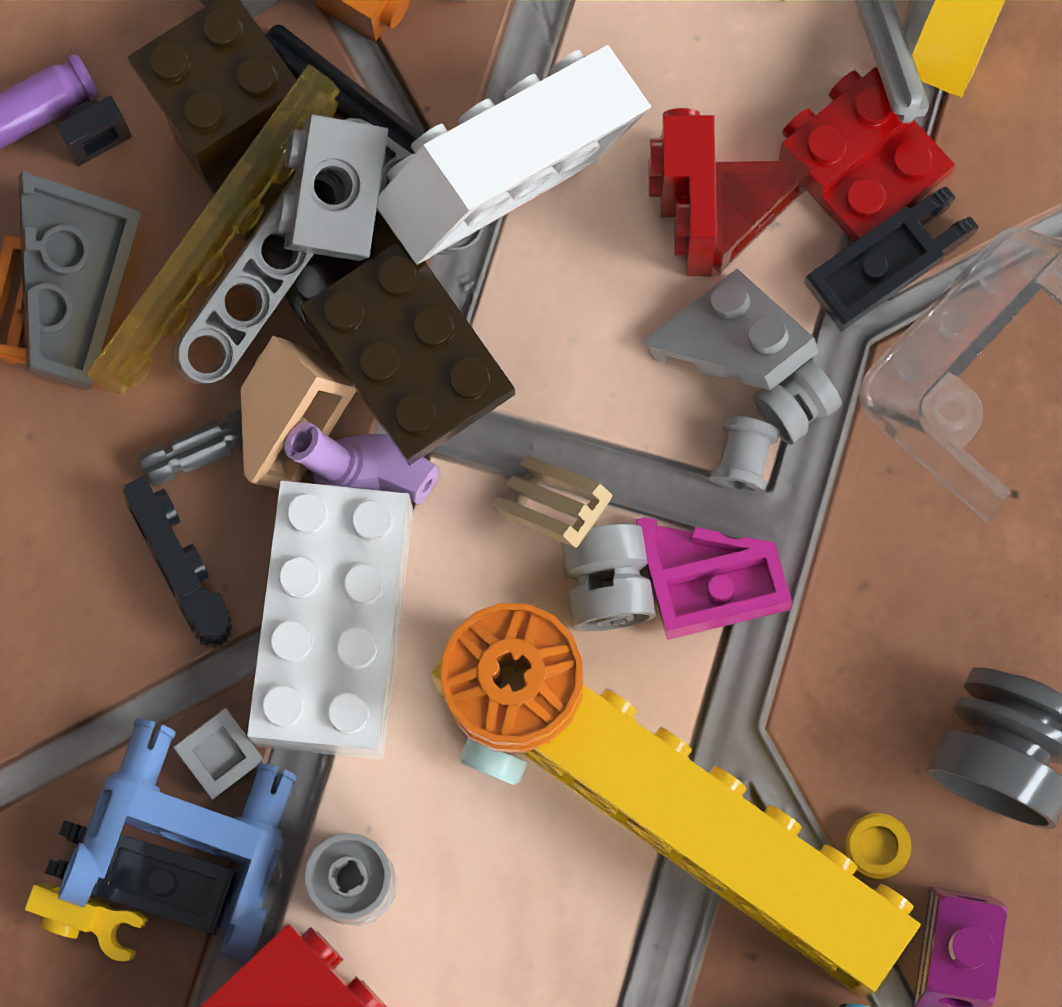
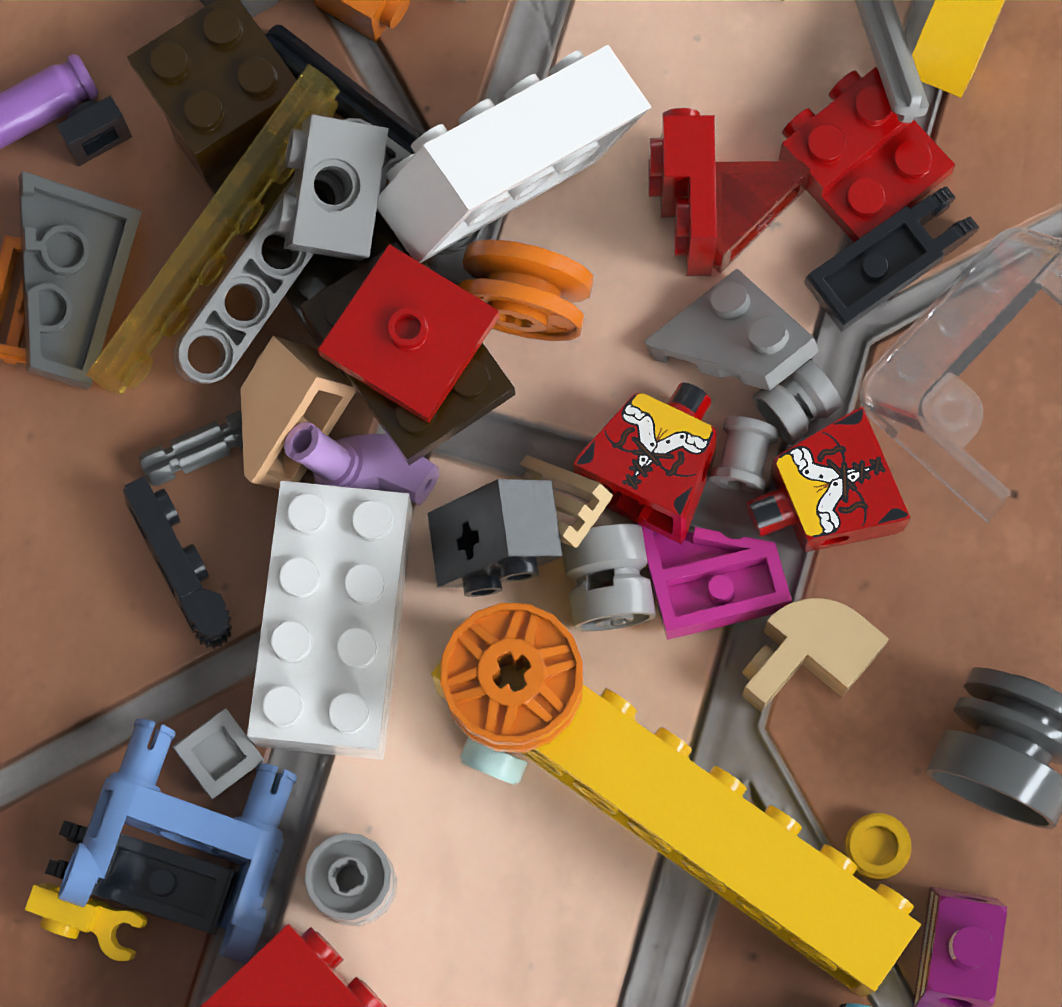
none -> red plate [318,244,499,423]
none -> black brick [427,479,563,597]
none -> orange wheel [456,239,594,341]
none -> torso [573,382,716,544]
none -> tan brick [742,598,889,712]
none -> torso [746,407,911,552]

